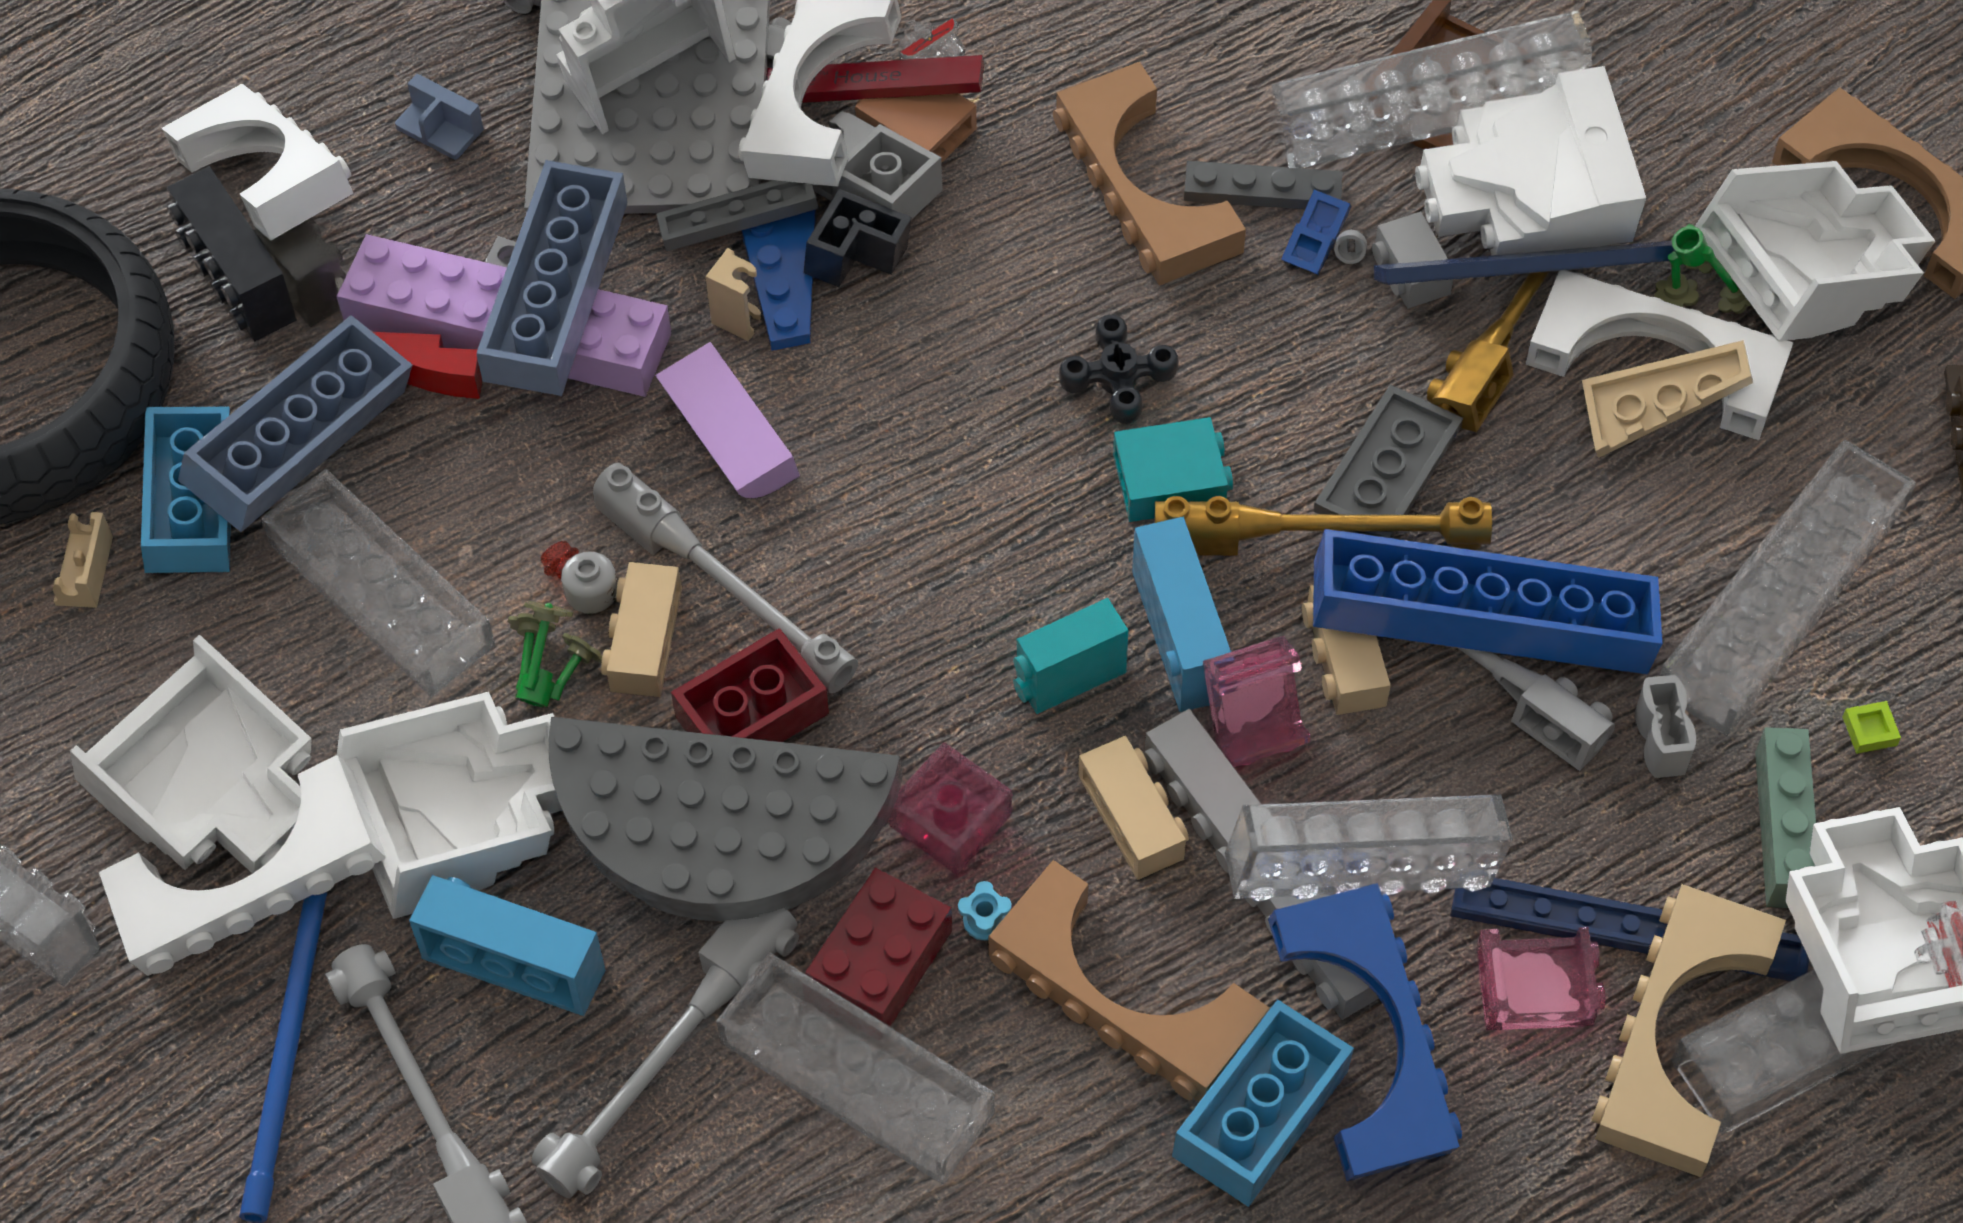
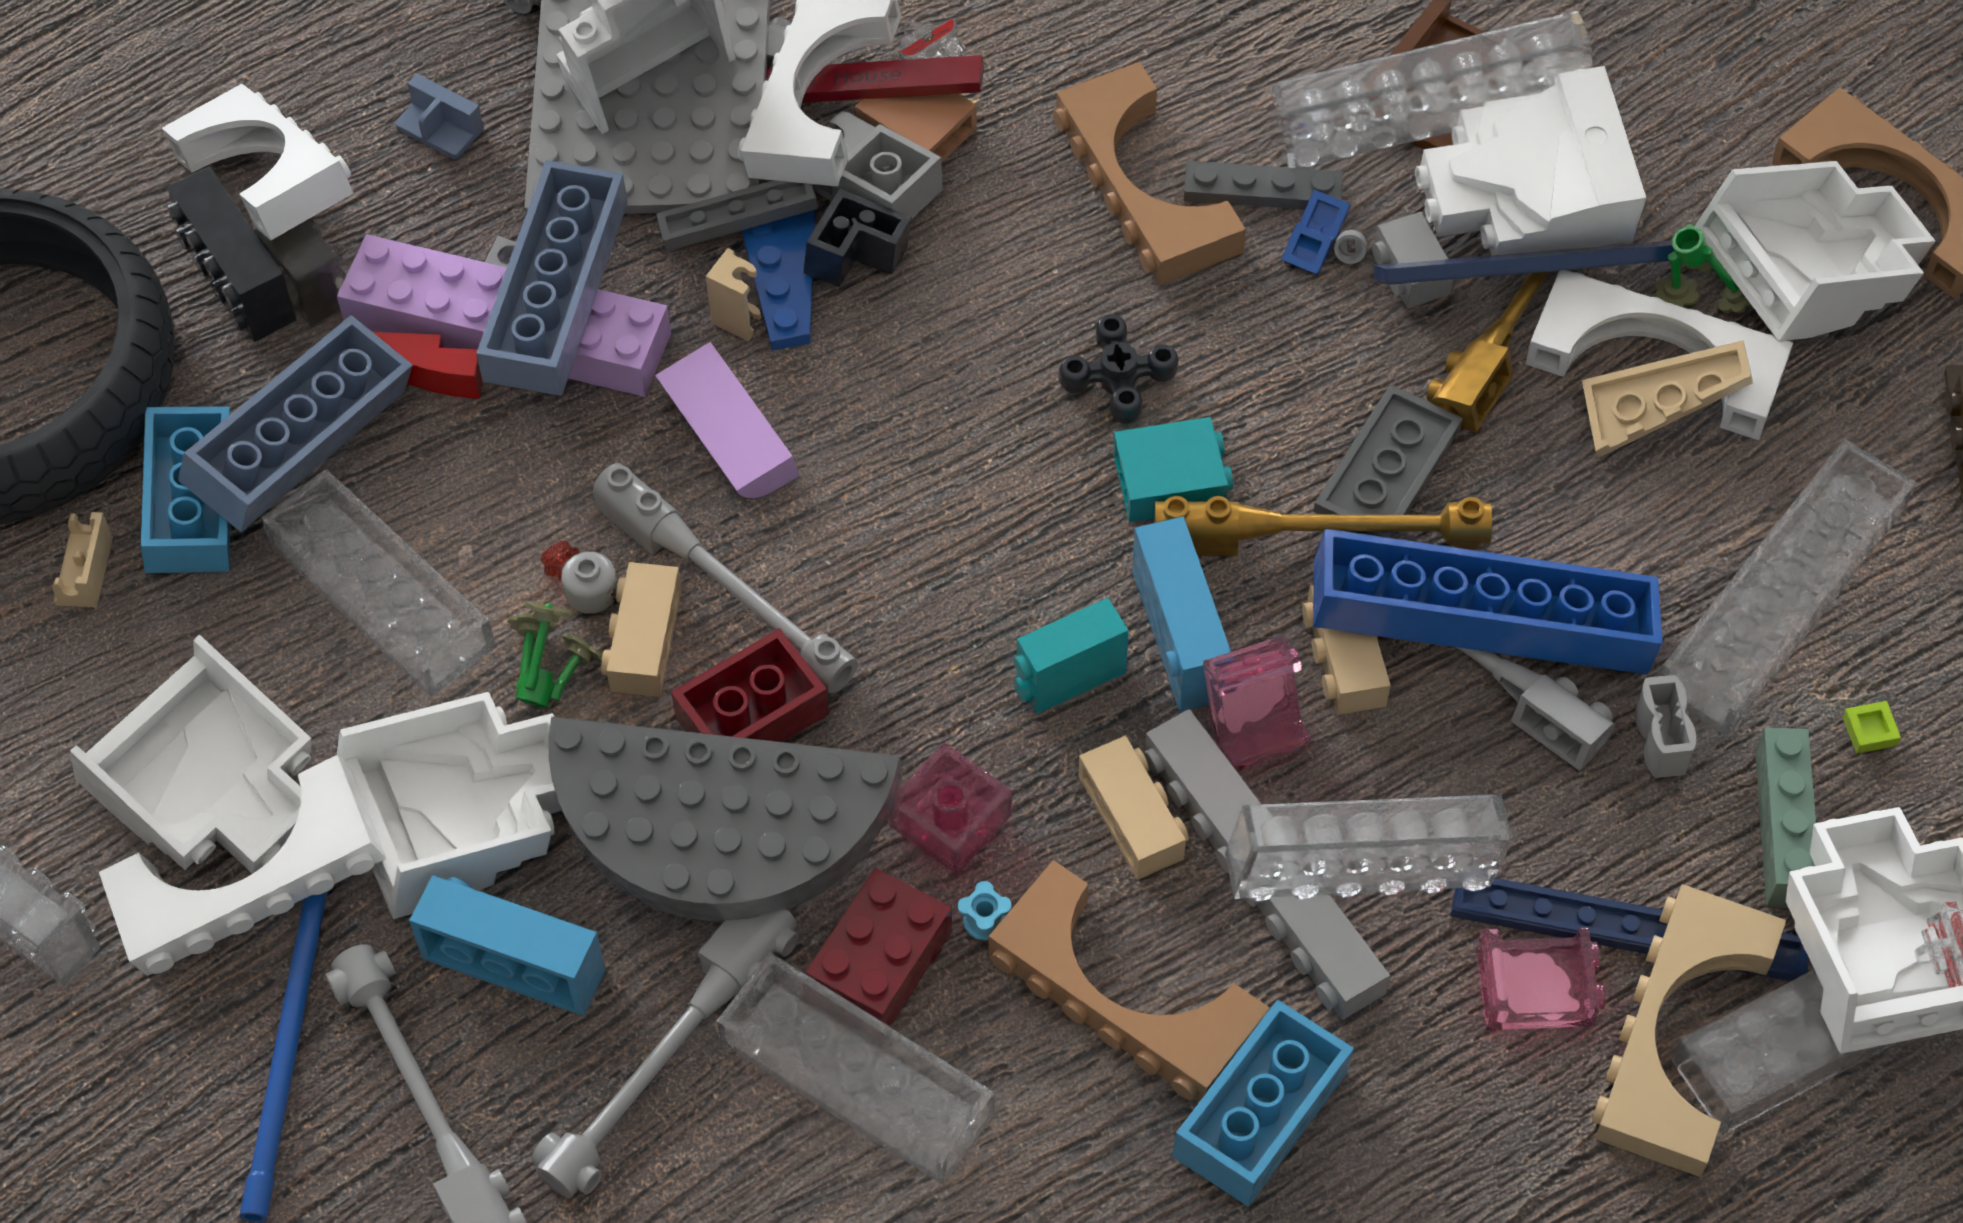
blue arch [1268,883,1462,1181] -> none

